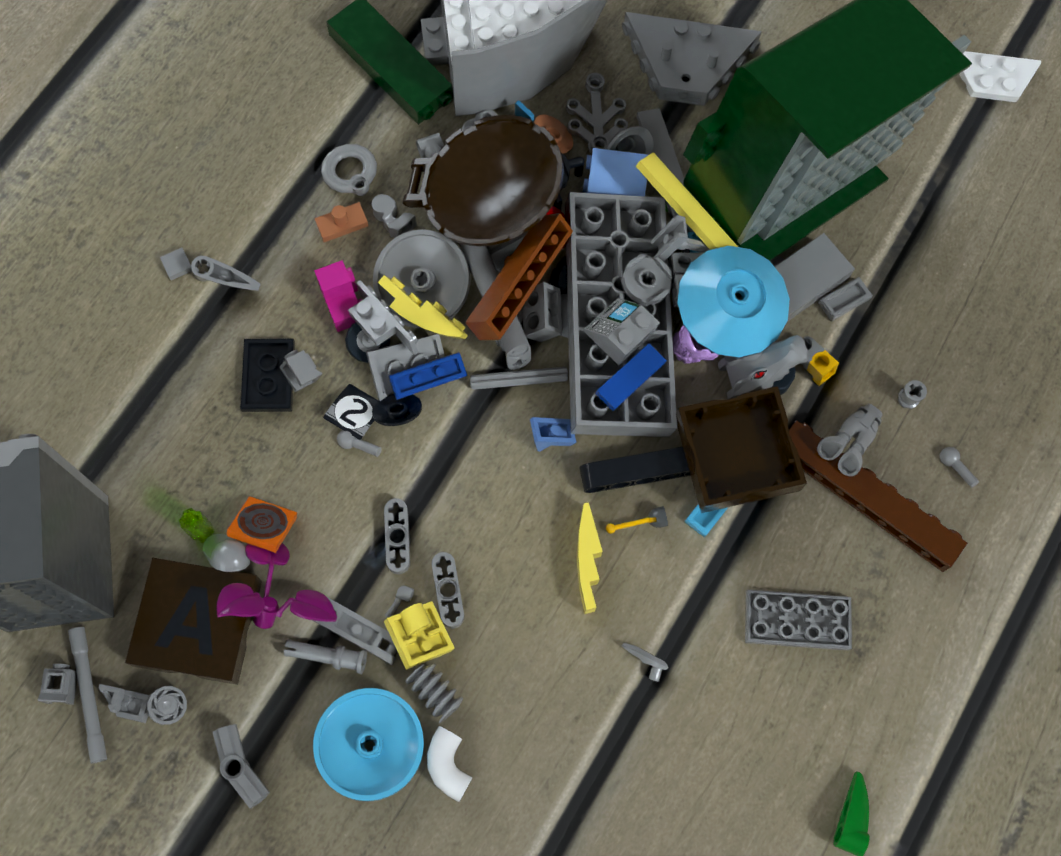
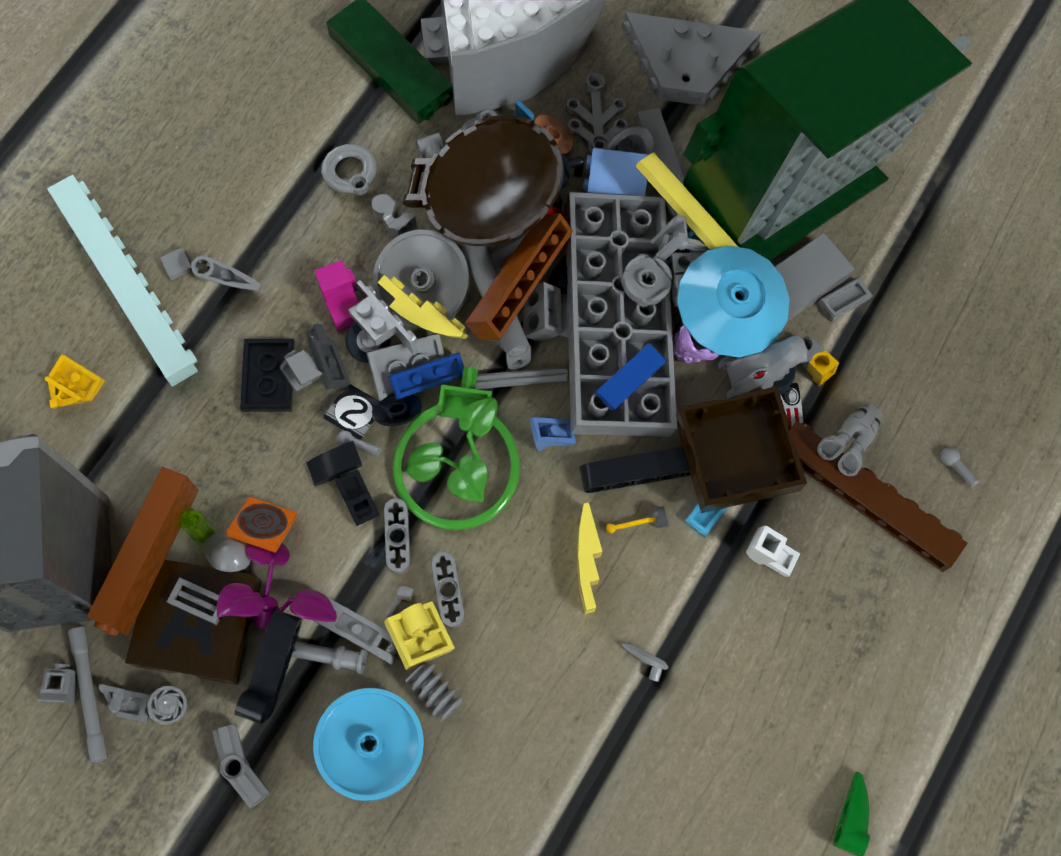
nougat tile [314,202,369,242] -> none
white cylinder [427,726,472,802] -> none
light grey slope [583,298,660,366] -> none
light grey tile [745,590,852,650] -> none
light grey bush [898,380,927,409] -> none
white wing [959,51,1041,102] -> none
none -> yellow slope [45,354,106,408]
none -> light aqua brick [47,175,198,387]
none -> dark orange brick [87,466,199,637]
none -> light grey tile [167,577,219,625]
none -> black beam [235,610,302,724]
none -> black slope [306,441,362,486]
none -> dark grey hinge [307,324,350,389]
none -> black slope [335,470,380,526]
none -> bright green brick [393,366,520,530]
none -> bright green plant [405,398,498,502]
none -> white brick [746,525,800,577]
none -> sticker [781,383,803,428]

